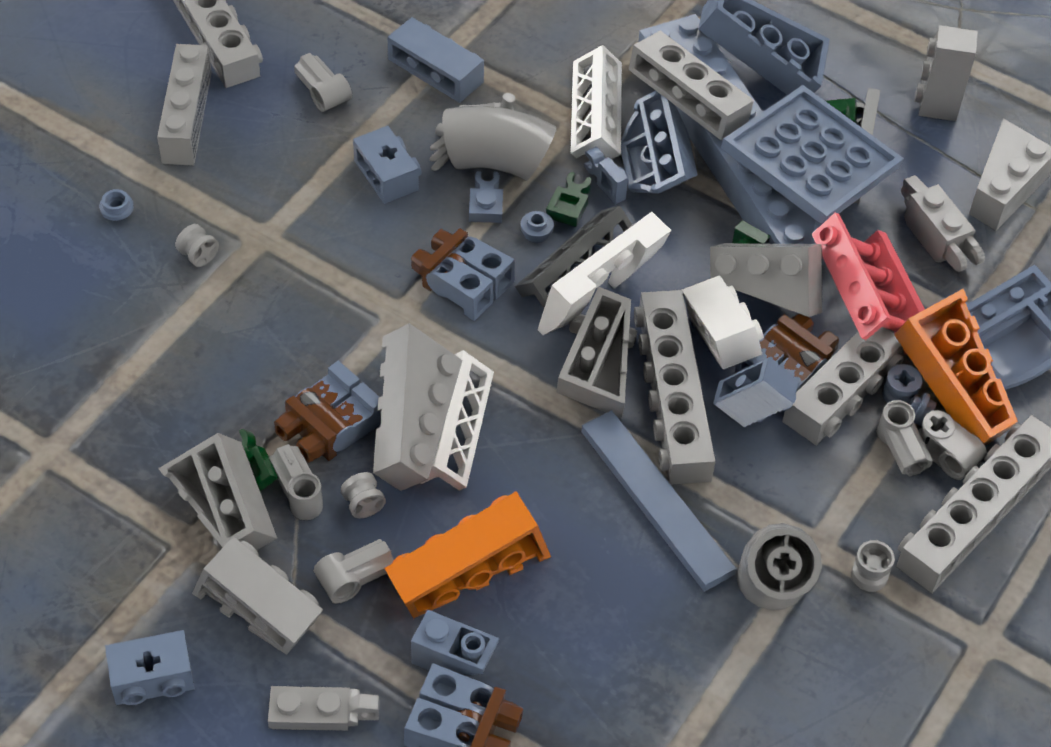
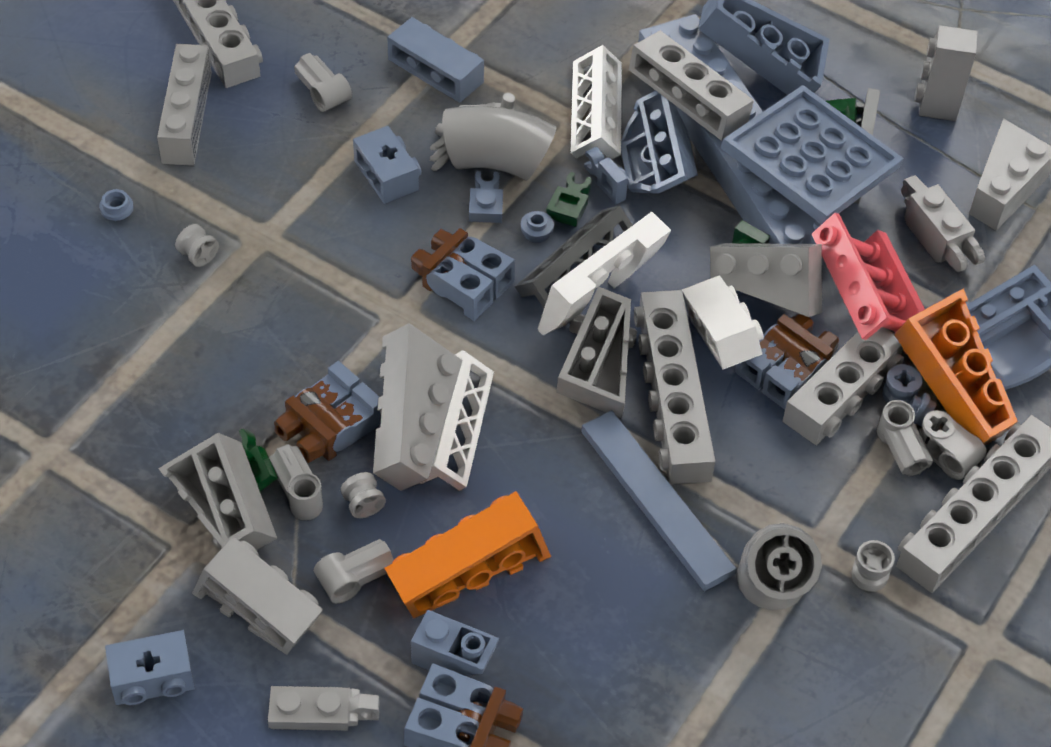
sand blue brick [713,357,799,427] -> none

